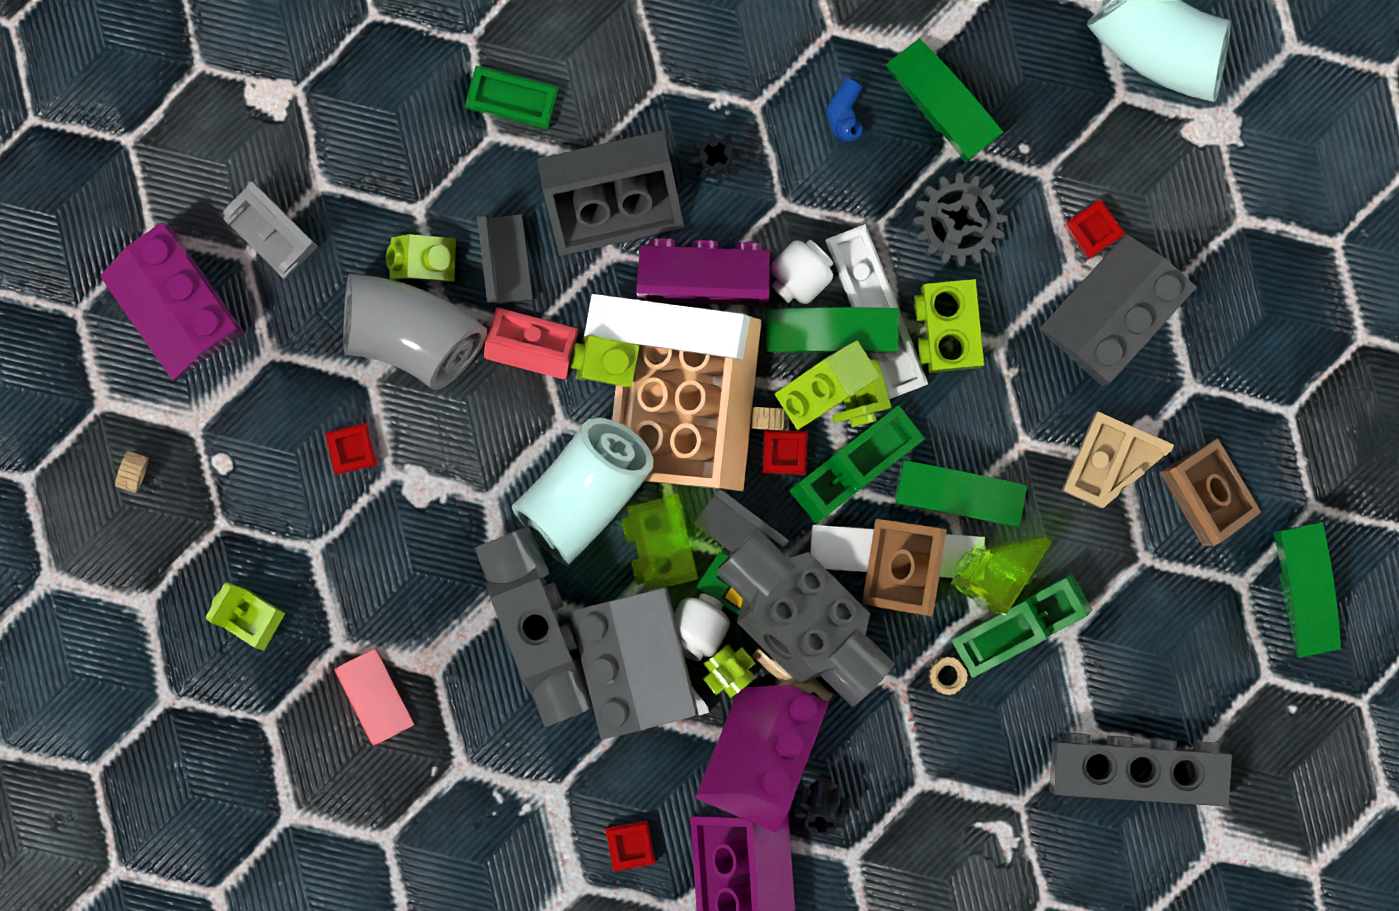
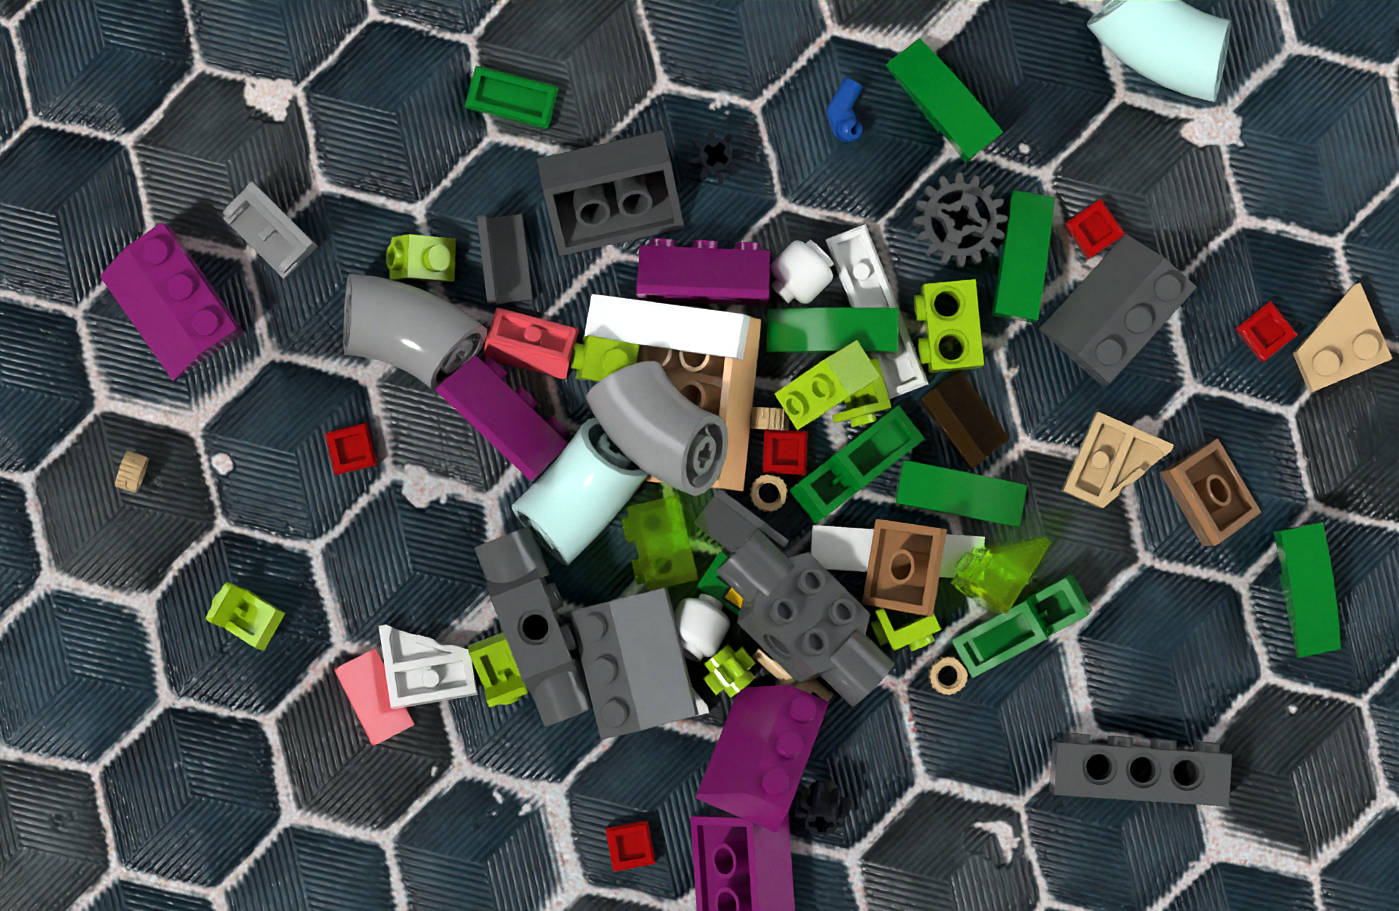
none -> white wing [379,625,478,709]
none -> magenta slope [435,355,570,483]
none -> lime bracket [468,632,529,707]
none -> light grey brick [586,361,728,496]
none -> tan axle [750,474,788,512]
none -> lime bracket [870,607,941,651]
none -> dark brown panel [918,372,1009,470]
none -> green slope [991,190,1054,323]
none -> red tile [1235,301,1297,362]
none -> tan wing [1293,283,1392,393]

